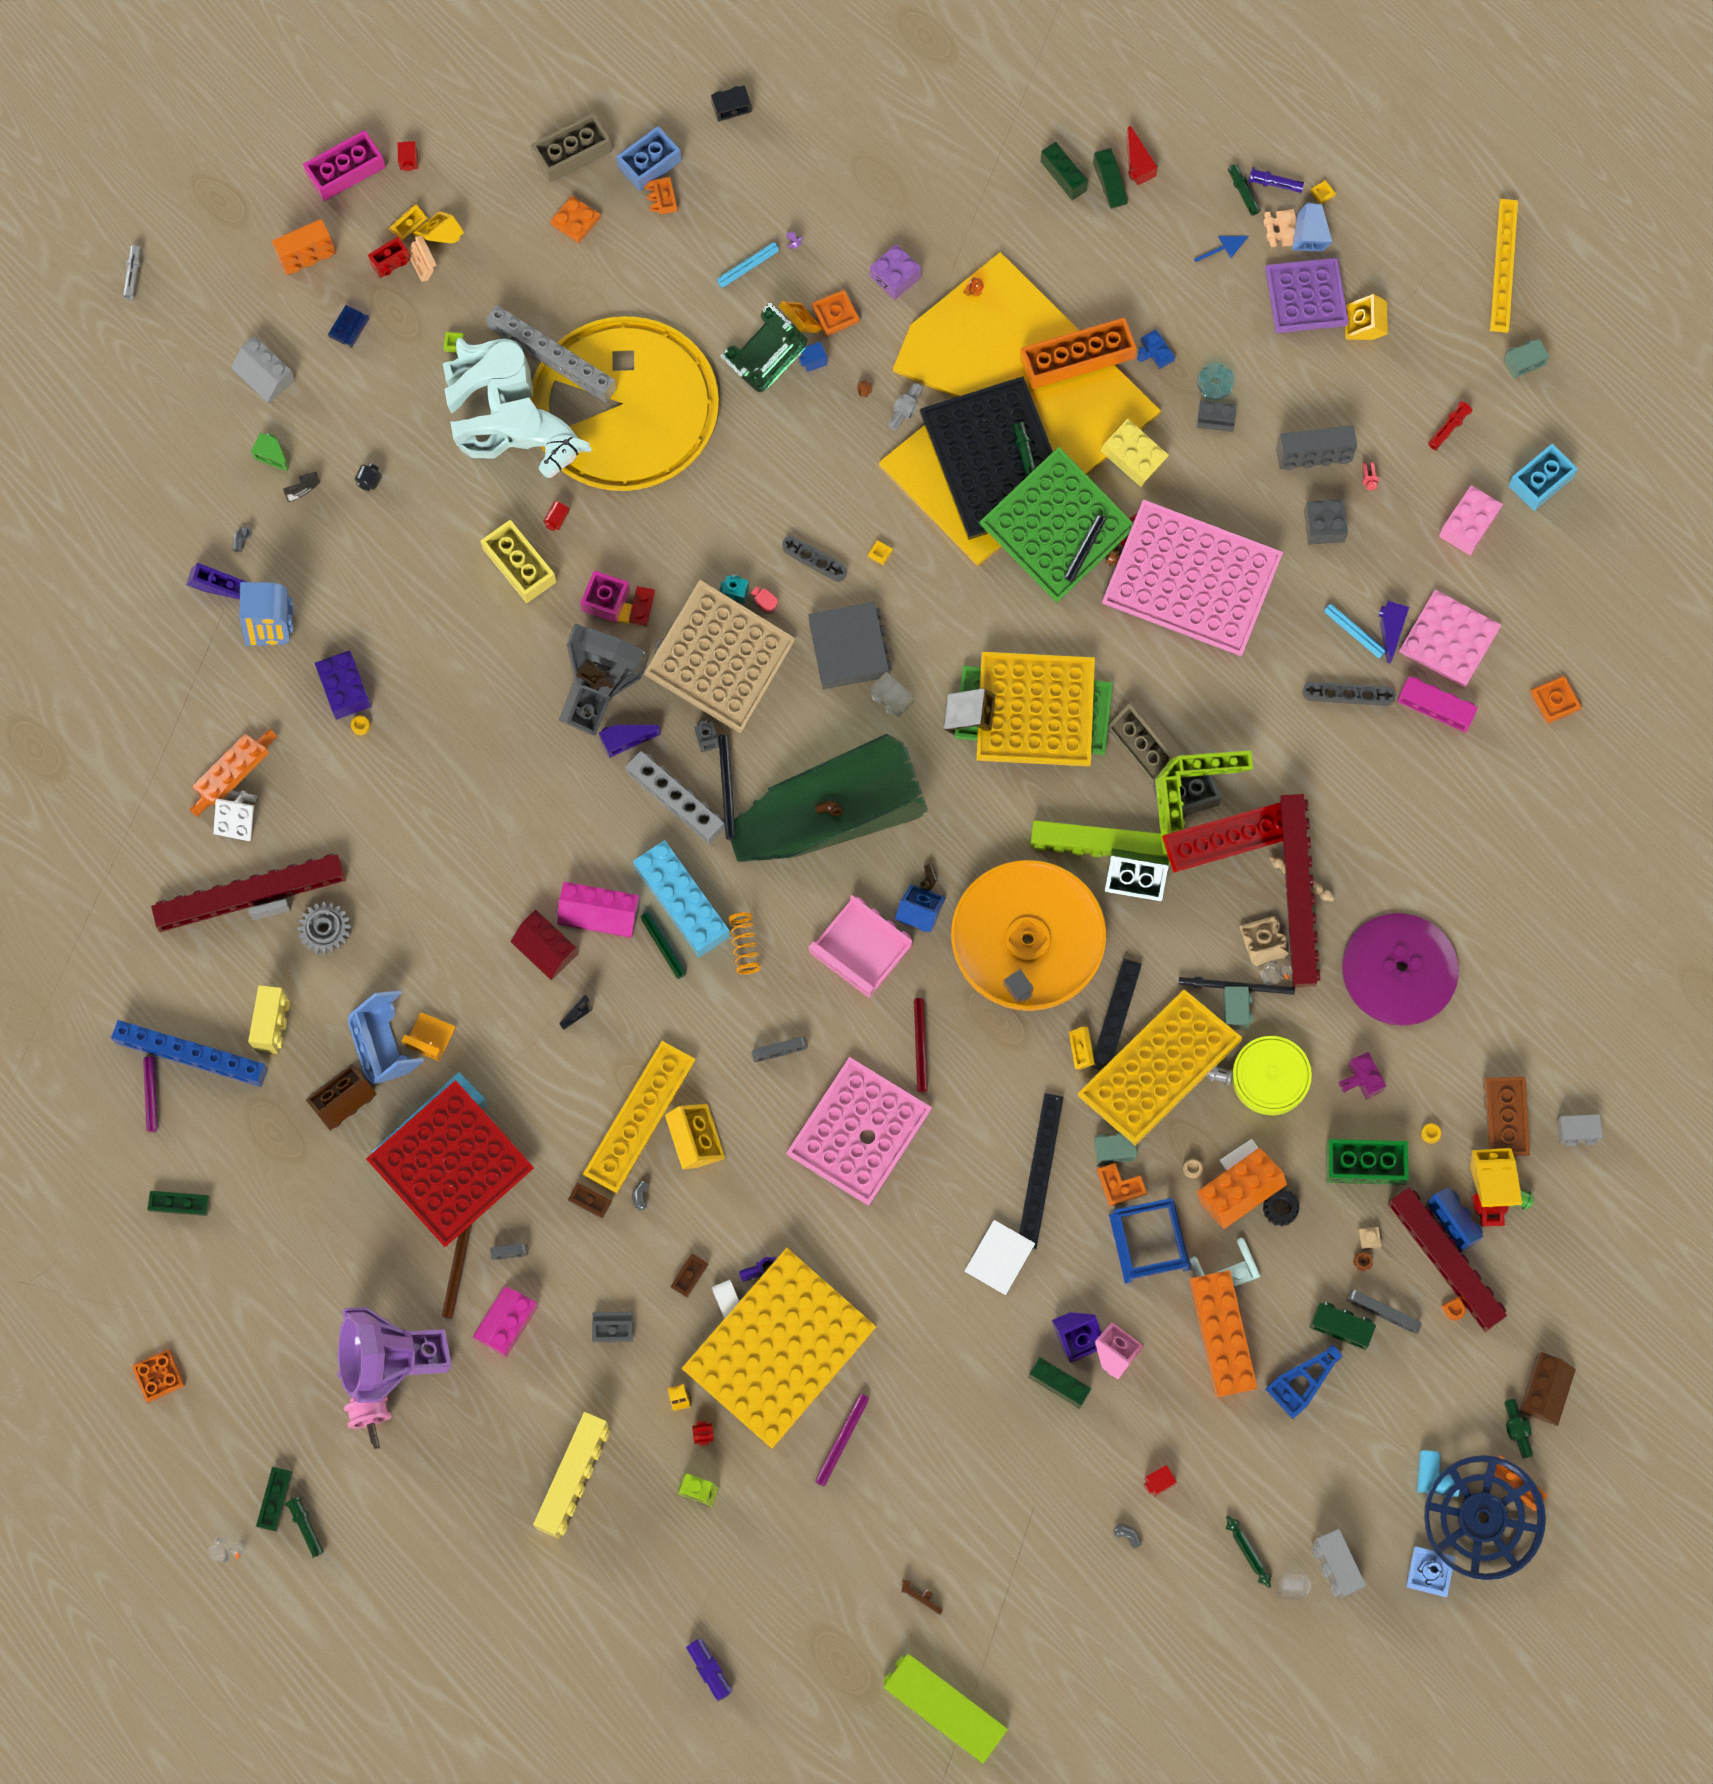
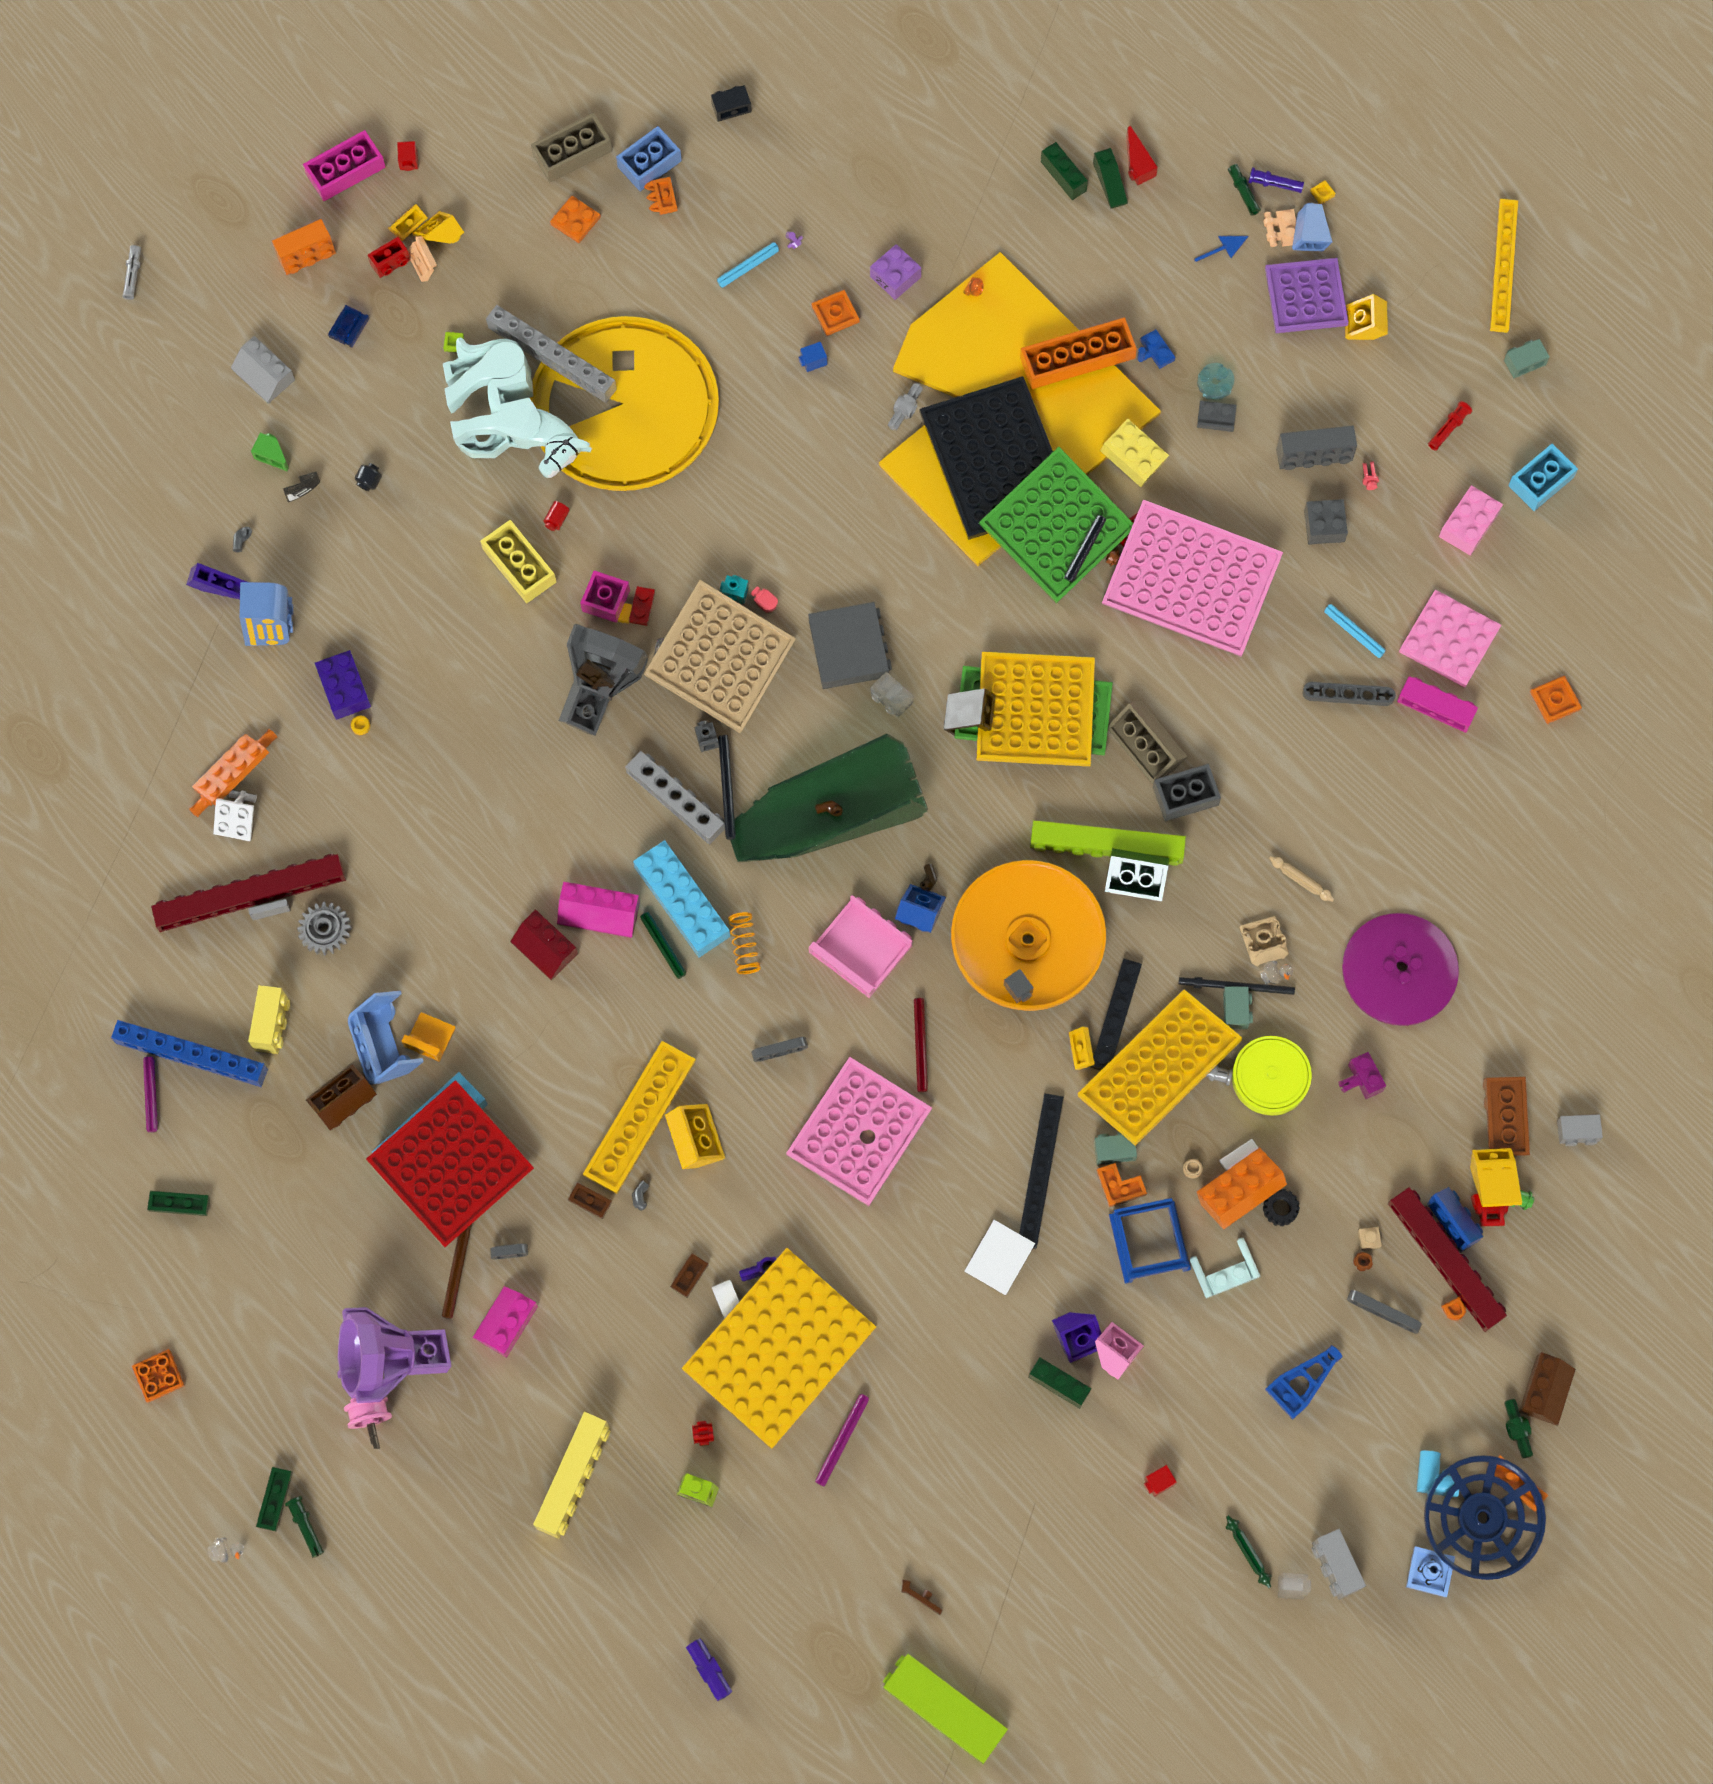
black tile [559,995,593,1030] -> none
dark grey plate [592,1312,633,1343] -> none
dark purple slope [599,725,661,758] -> none
yellow leg [667,1384,691,1412] -> none
clear green windscreen [720,303,808,392] -> none
light orange plate [779,301,822,333] -> none
dark grey beam [782,536,846,582] -> none
dark orange plate [857,379,872,397] -> none
yellow tile [868,540,893,566] -> none
dark green pin [1013,422,1036,477] -> none
dark grey arm [1114,1524,1142,1549] -> none
lime brick [1155,750,1253,855] -> none
red plate [1162,803,1283,873] -> none
orange brick [1188,1270,1258,1398] -> none
dark red brick [1280,794,1320,988] -> none
dark green brick [1309,1302,1376,1350] -> none
green brick [1326,1139,1409,1185] -> none
dark purple slope [1379,601,1409,664] -> none
yellow tile [1421,1123,1441,1144] -> none

